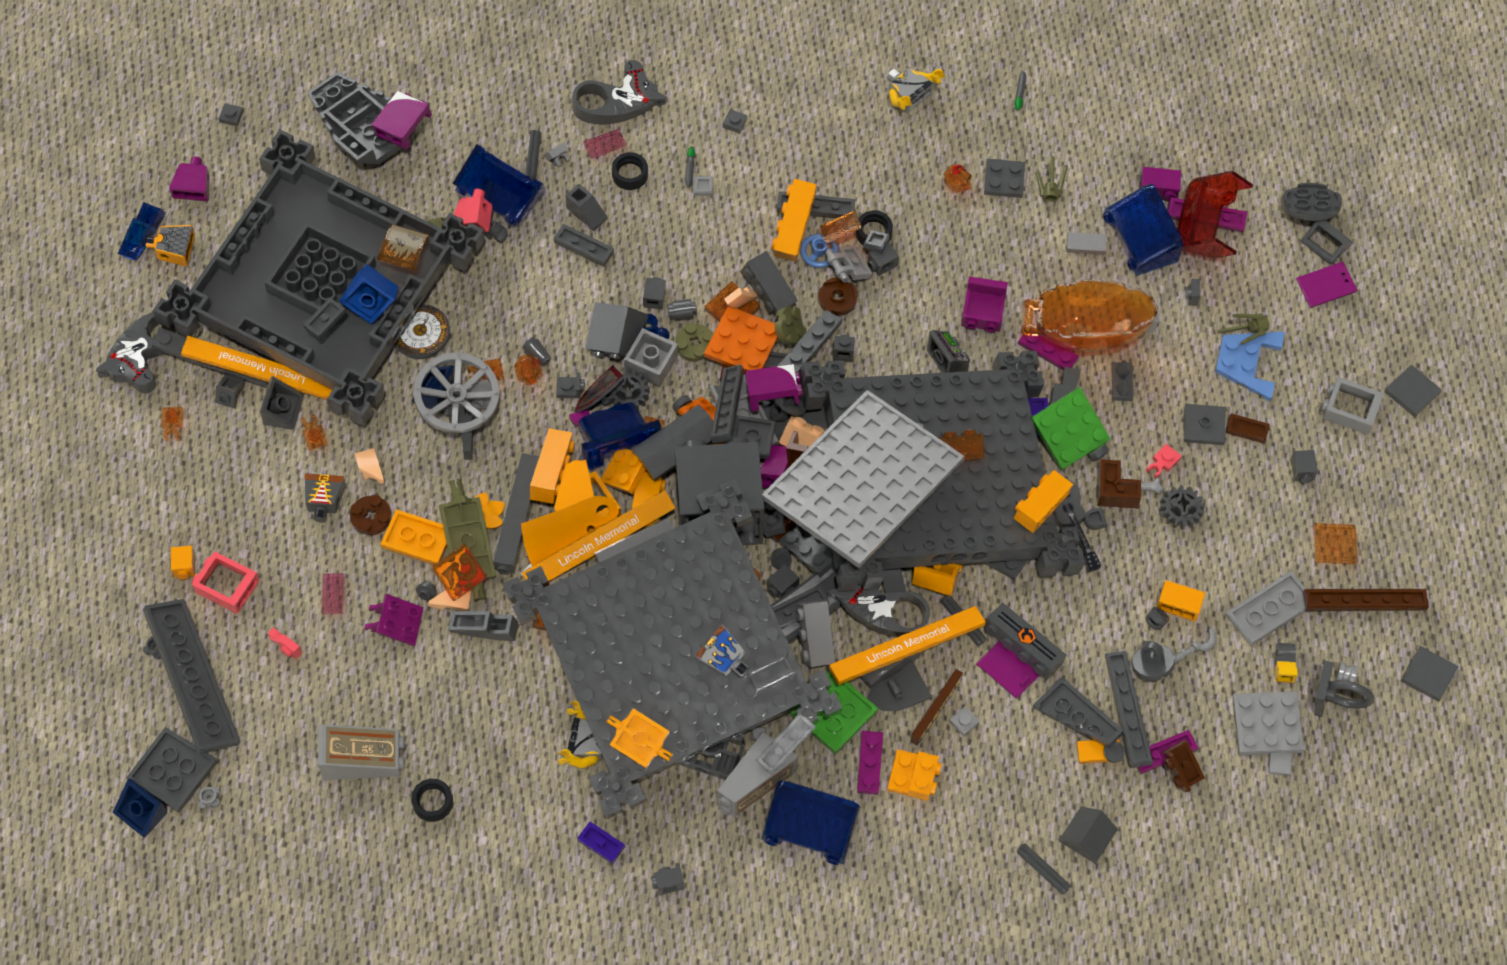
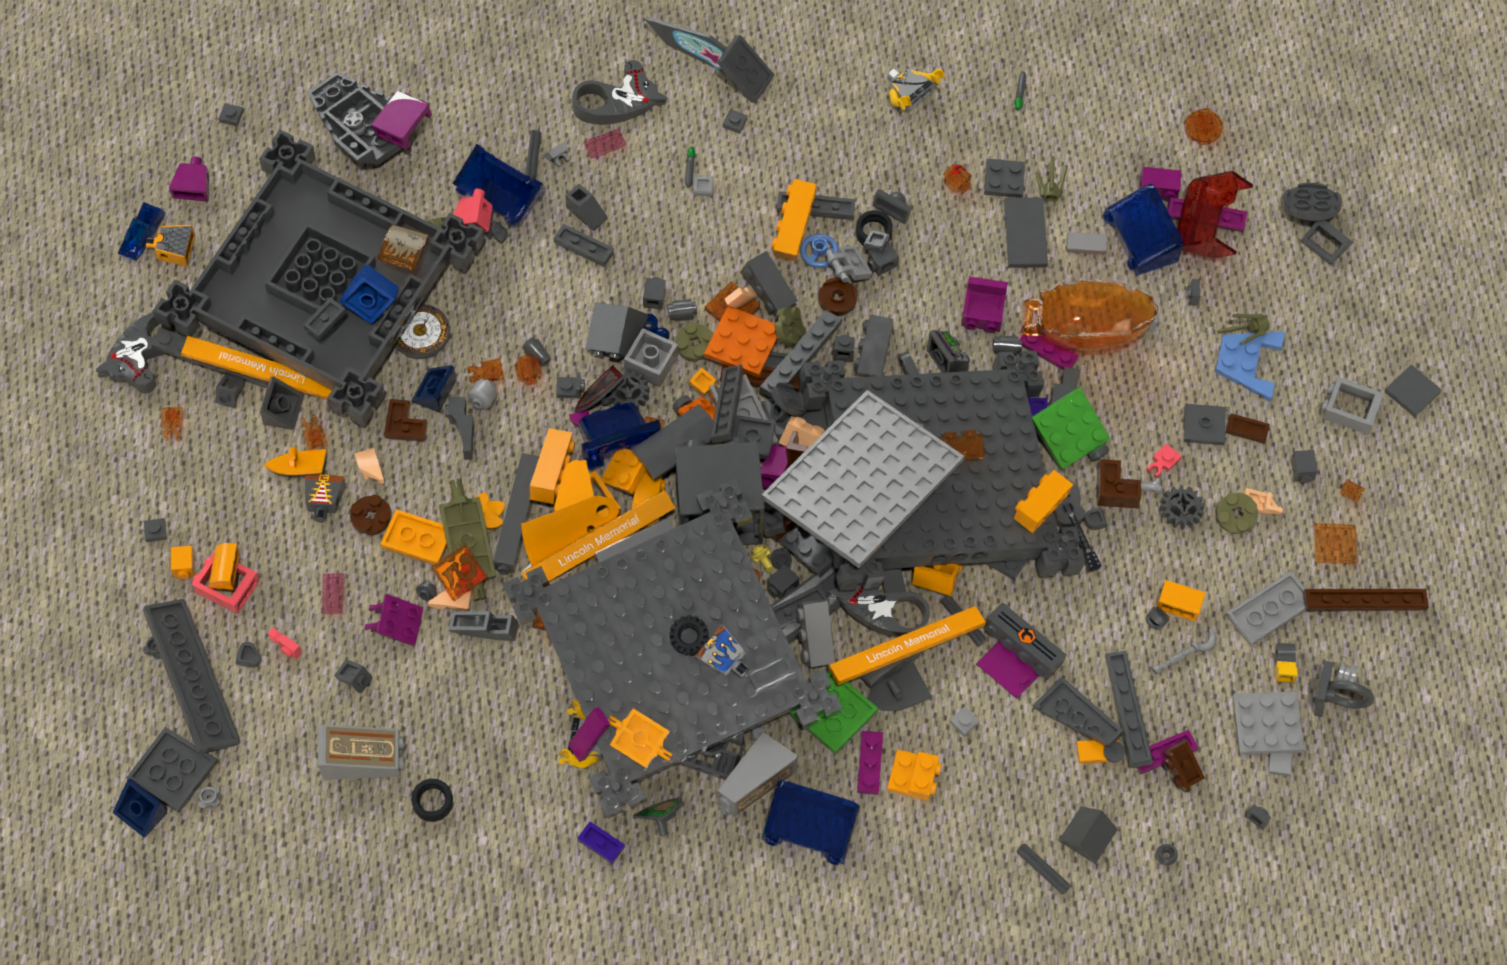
light grey wheel [414,353,499,433] -> none
black tyre [612,152,648,190] -> none
dark grey brick [651,863,684,895] -> none
magenta panel [746,364,802,411] -> none
tile [756,712,816,775] -> none
clear orange tile [820,210,862,243] -> none
reddish brown tile [911,669,963,746] -> none
dark grey tile [1112,360,1133,401] -> none
dark grey tile [1132,641,1175,681] -> none
magenta container [1296,261,1358,308] -> none
dark grey tile [1401,646,1459,702] -> none
none -> dark grey plate [144,518,167,542]
none -> light orange brick [208,543,240,590]
none -> dark grey tile [235,642,262,667]
none -> light orange shield [264,447,327,475]
none -> dark grey bracket [334,659,373,693]
none -> light grey wheel [344,112,367,136]
none -> reddish brown plate [384,399,428,441]
none -> magenta tile [568,707,610,762]
none -> shield [633,797,683,836]
none -> dark grey piece [645,17,775,103]
none -> black tyre [669,615,709,656]
none -> light orange plate [688,367,720,402]
none -> light yellow plate [750,544,774,572]
none -> dark grey wedge [855,314,894,377]
none -> dark grey tile [872,189,912,224]
none -> dark grey beam [898,352,919,375]
none -> dark grey brick [993,335,1022,356]
none -> dark grey tile [1004,197,1048,268]
none -> dark grey plate [1156,844,1178,866]
none -> clear orange tile [1184,108,1223,145]
none -> olive plate [1217,493,1258,534]
none -> light nougat slope [1244,488,1283,514]
none -> dark grey plate [1246,804,1271,830]
none -> clear orange tile [1340,479,1365,503]

